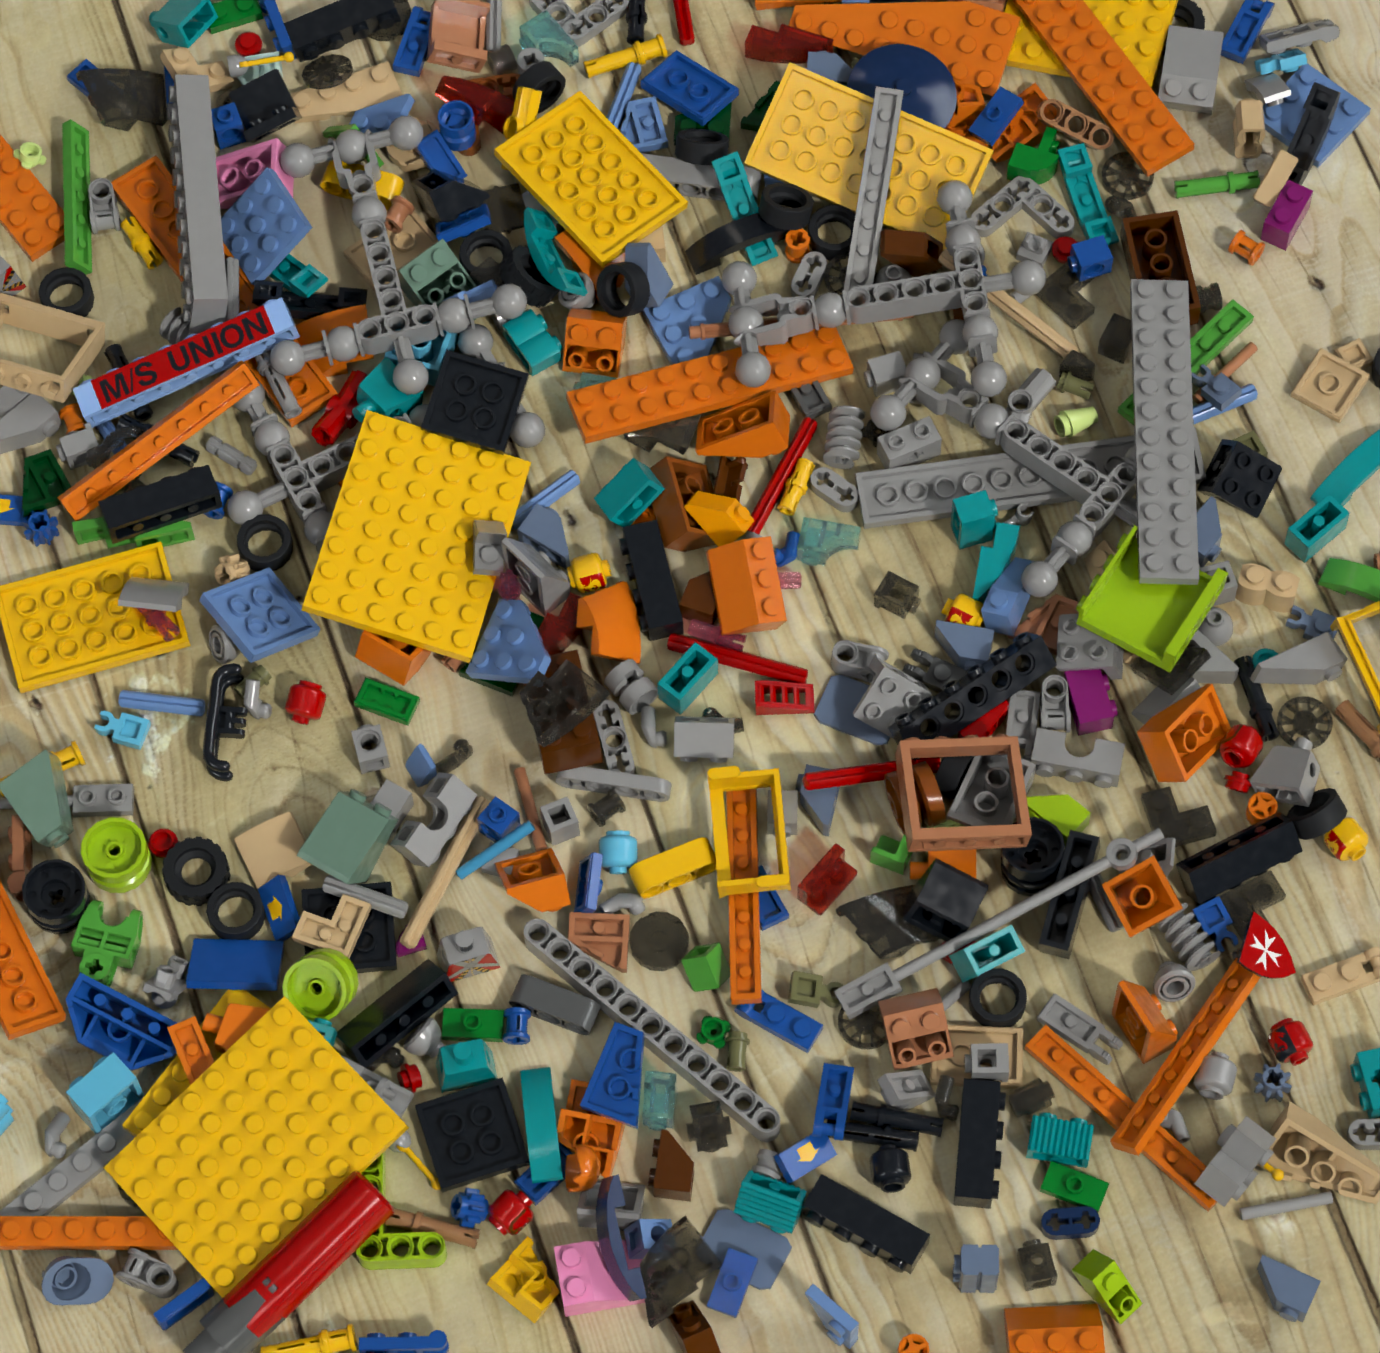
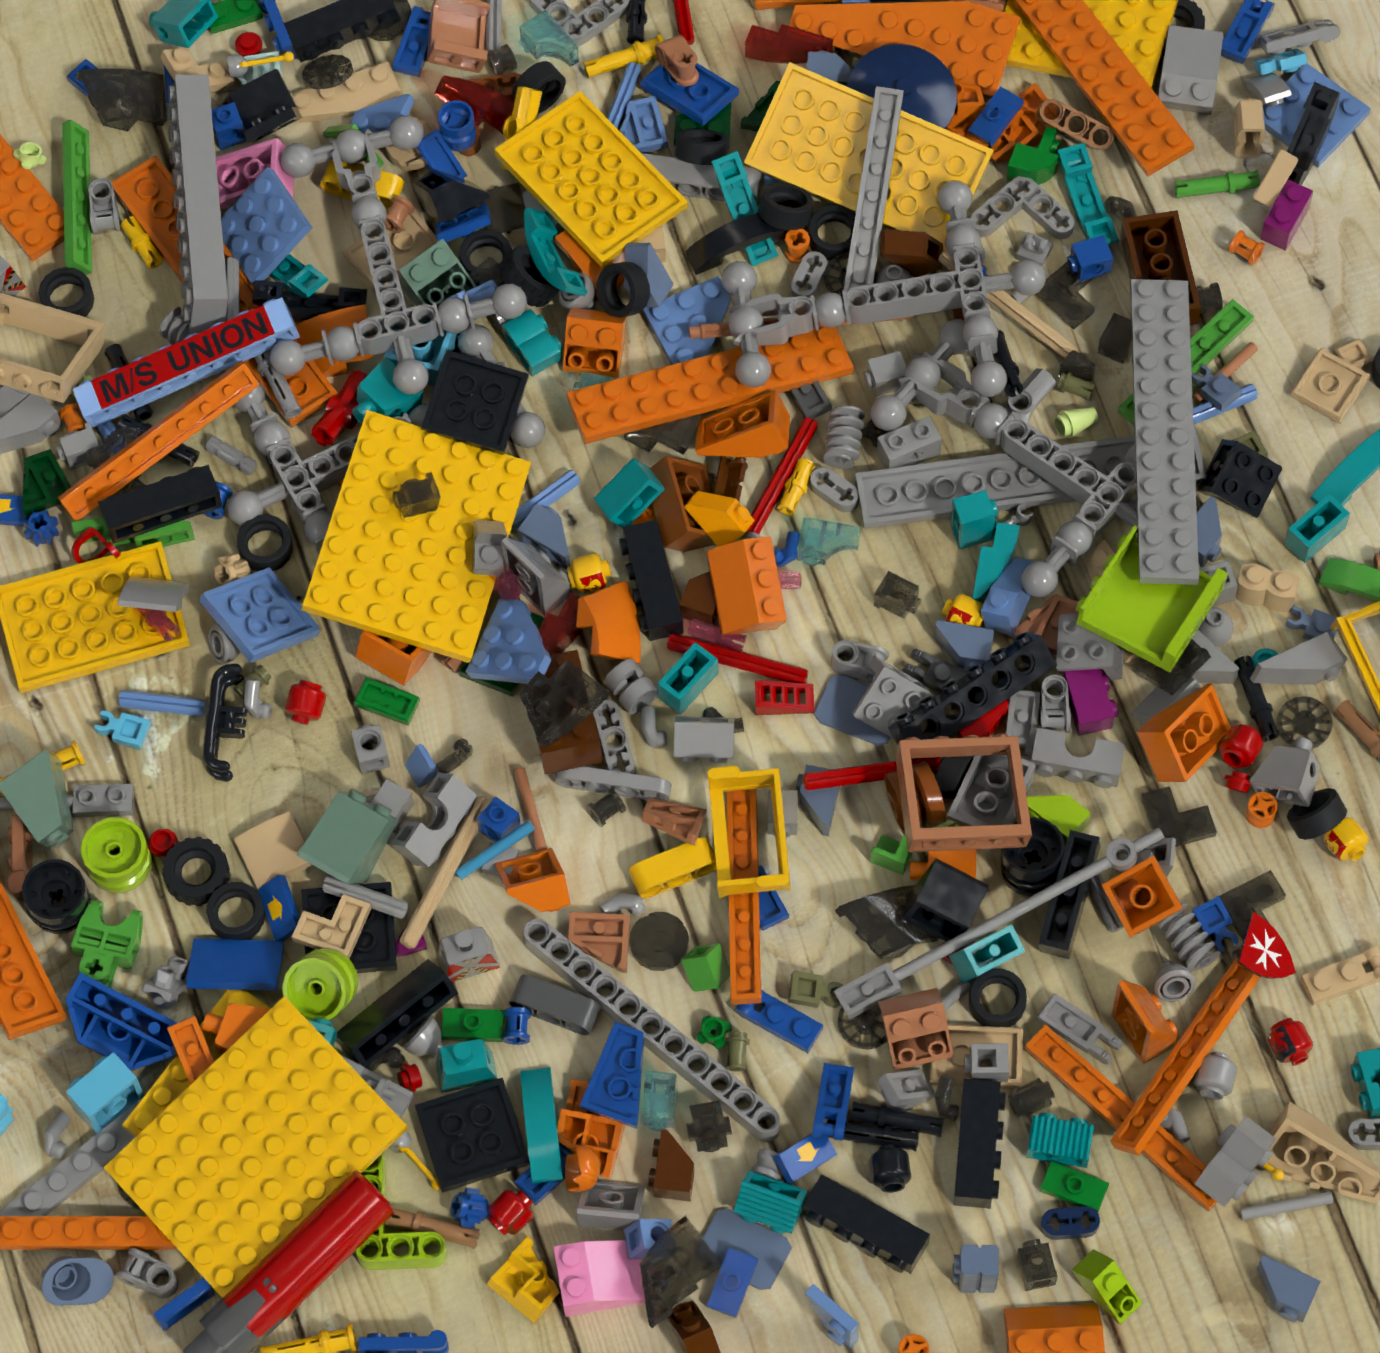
light grey wheel [517,48,544,74] -> none
light grey brick [540,796,580,846] -> none
blue plate [574,852,603,913] -> none
dark blue slope [596,1174,647,1302] -> none
medium azure head [599,830,638,874] -> none
clear red bracket [797,843,857,916] -> none
red plate [1052,236,1078,264] -> none
clear smoke wheel [1102,152,1154,200] -> none
black brick [1176,812,1303,904] -> none
sand blue gear [1254,1063,1292,1102] -> none
none -> red piece [71,528,121,564]
none -> clear smoke brick [393,472,441,518]
none -> nougat wing [642,798,707,845]
none -> nougat piece [654,34,699,86]
none -> black pin [993,329,1023,397]

